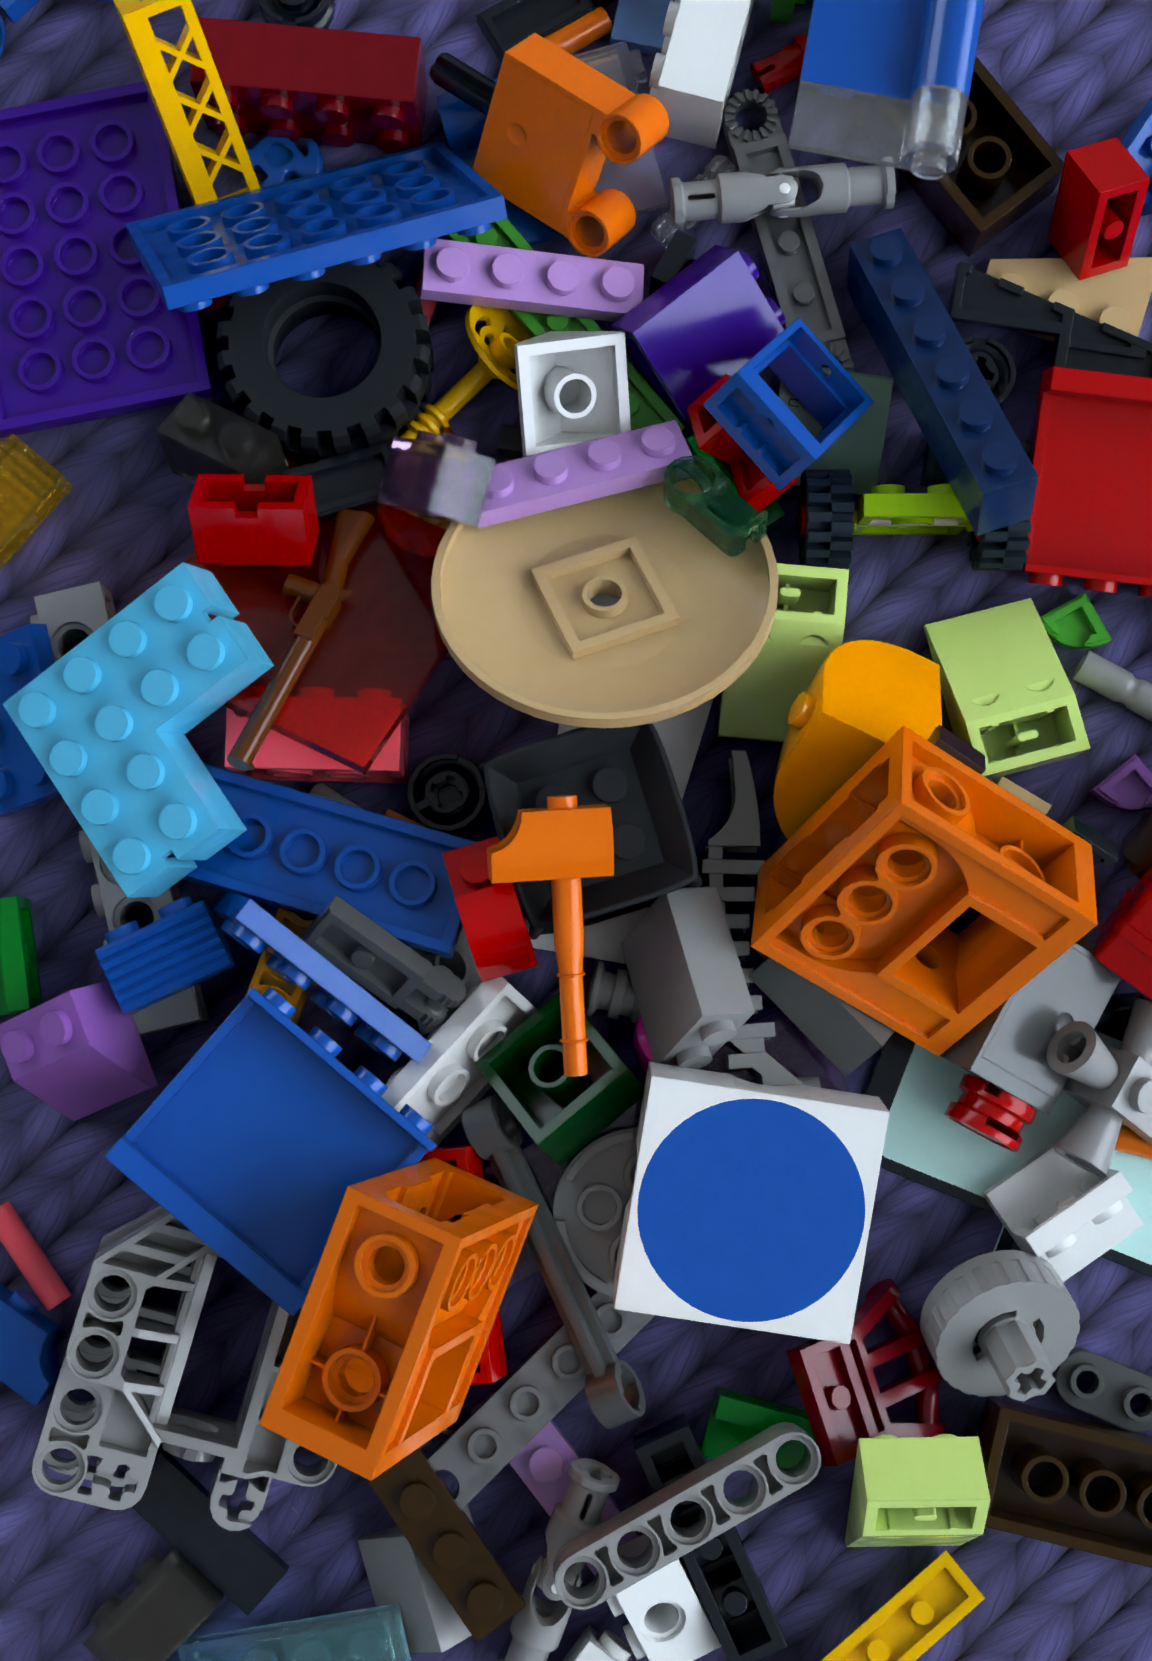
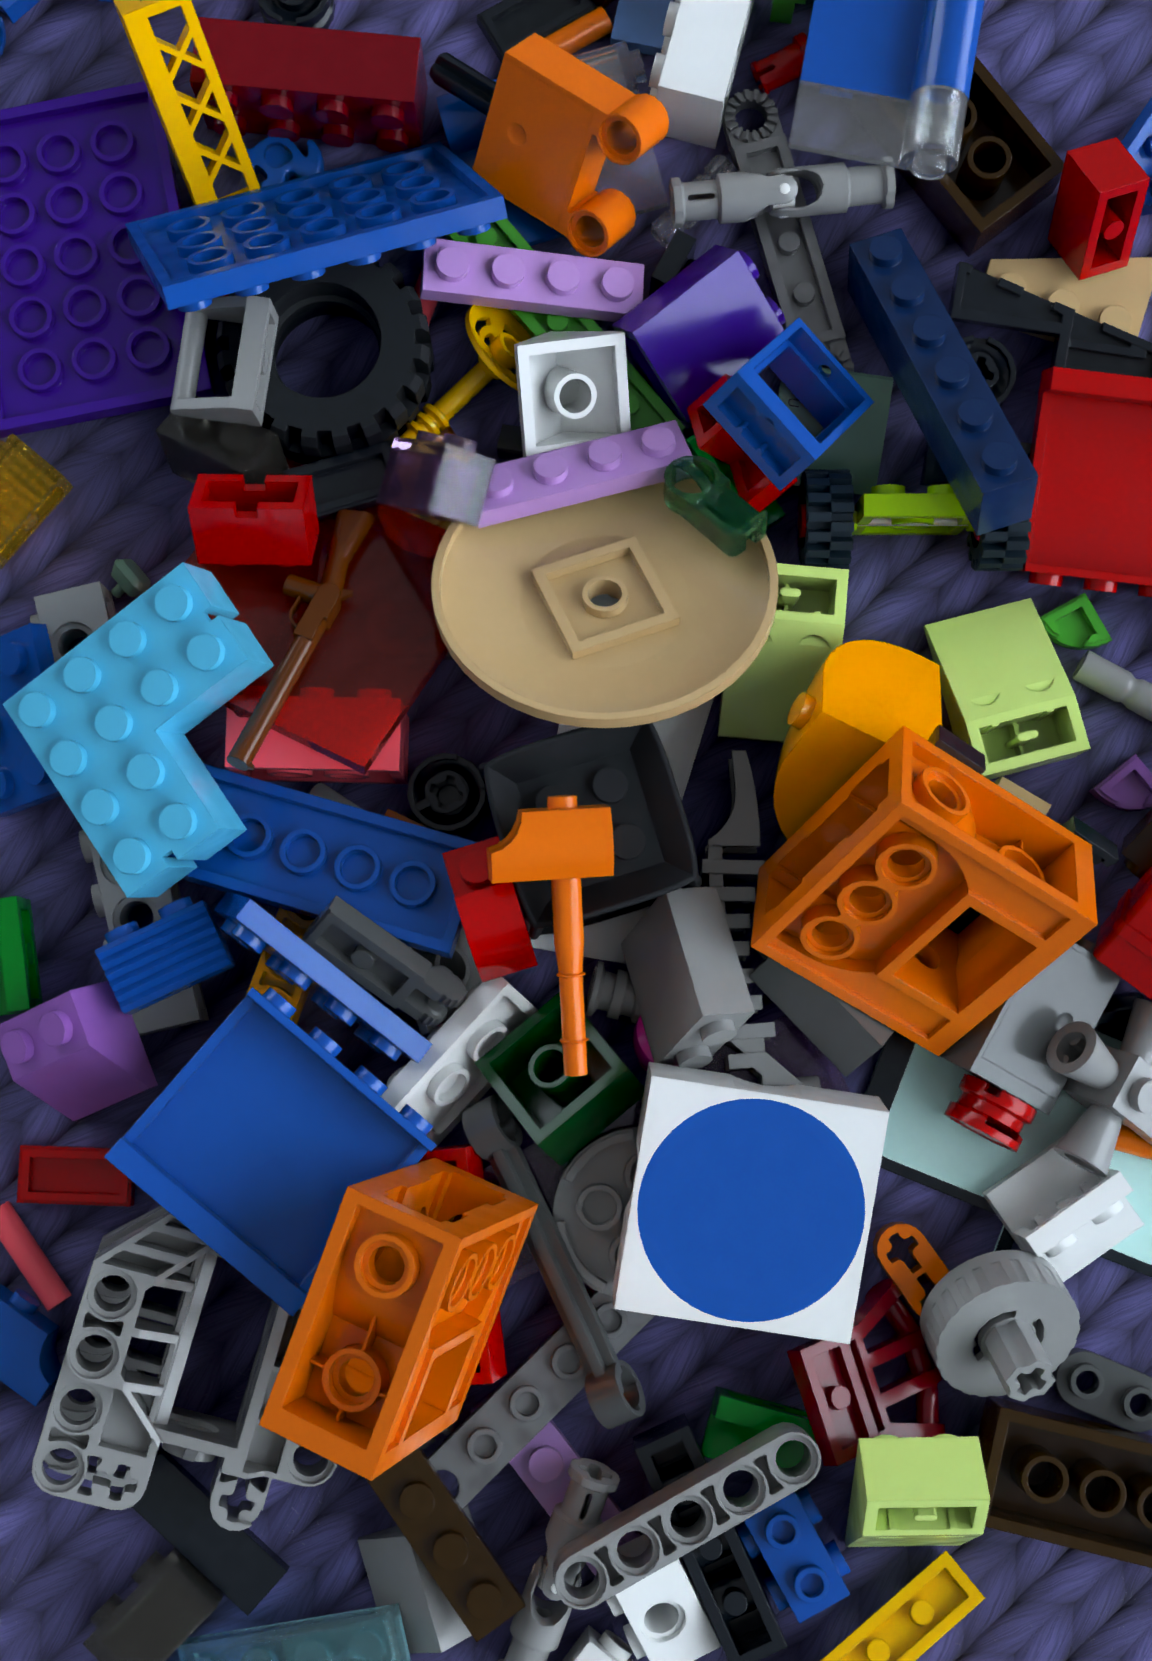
none -> red tile [17,1144,135,1207]
none -> sand green rock [111,559,151,598]
none -> light grey tile [170,296,279,427]
none -> blue brick [735,1487,851,1624]
none -> orange beam [873,1221,950,1317]

